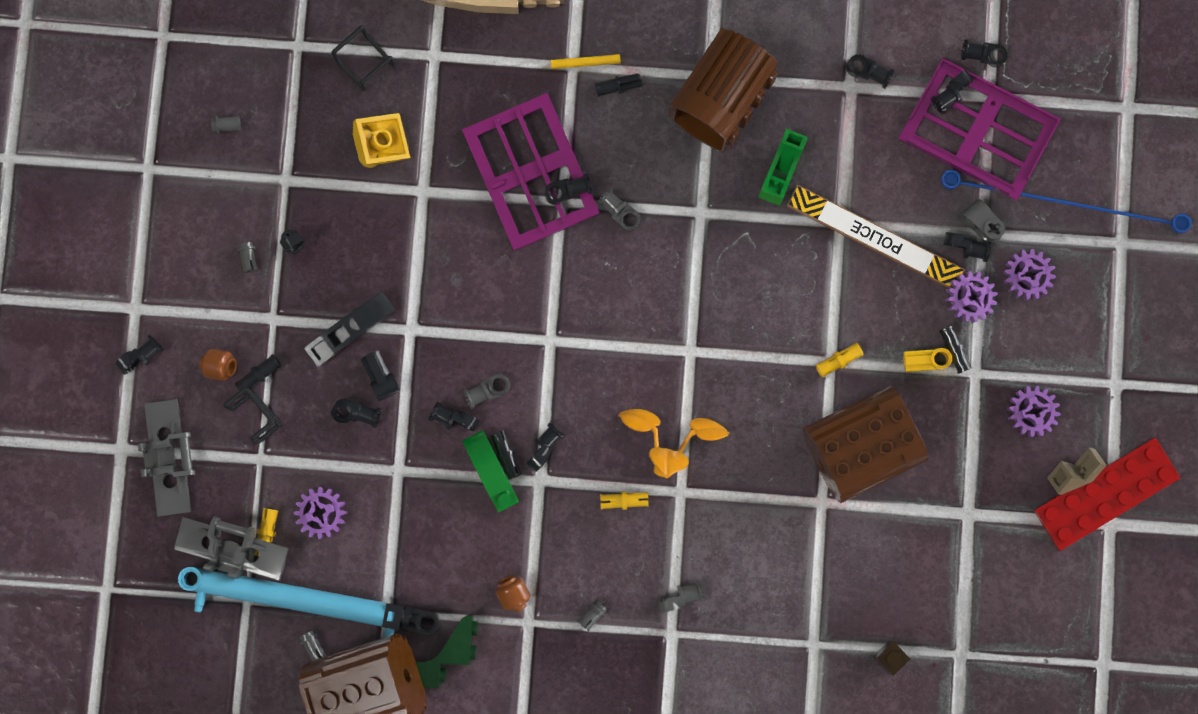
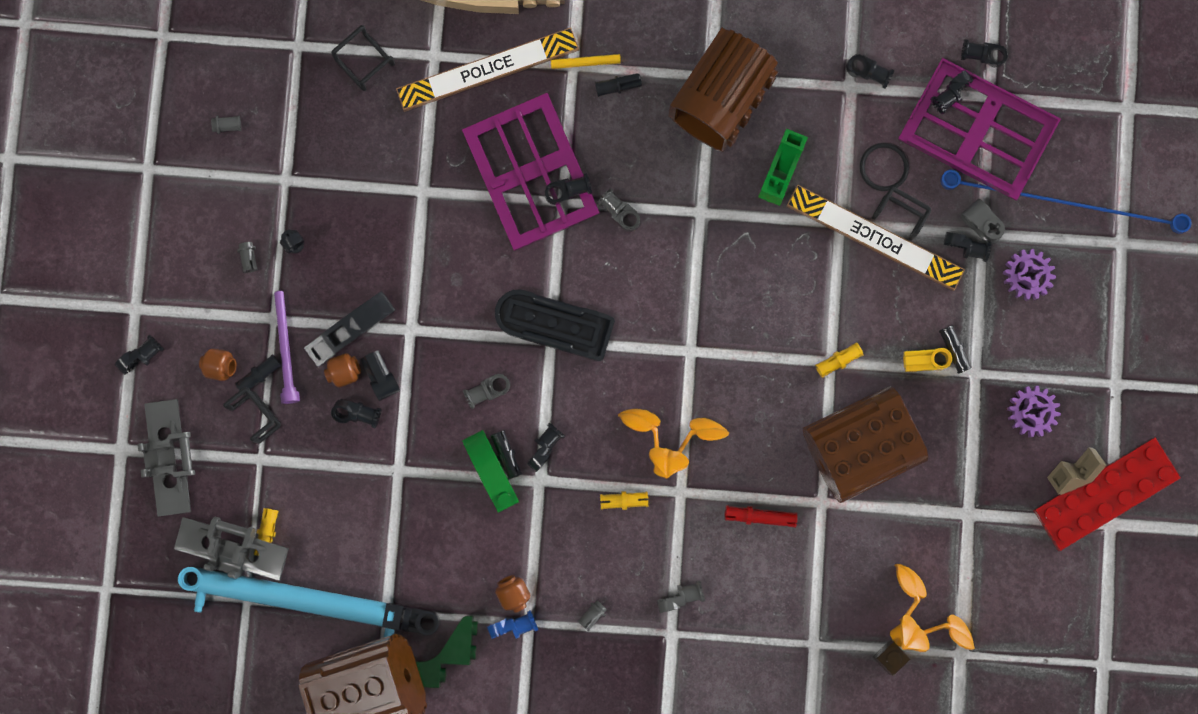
medium lavender gear [294,487,347,539] -> none
dark grey pin [300,631,327,661] -> none
yellow slope [353,113,410,168] -> none
black connector [428,401,479,432] -> none
medium lavender gear [945,271,998,323] -> none
none -> medium lavender piece [274,291,300,404]
none -> dark orange head [324,353,361,388]
none -> tile [396,28,579,112]
none -> blue connector [487,610,538,639]
none -> black piece [495,289,615,361]
none -> red pin [724,505,798,528]
none -> black tyre [860,143,909,191]
none -> black piece [872,187,931,240]
none -> light orange plant [890,564,975,652]

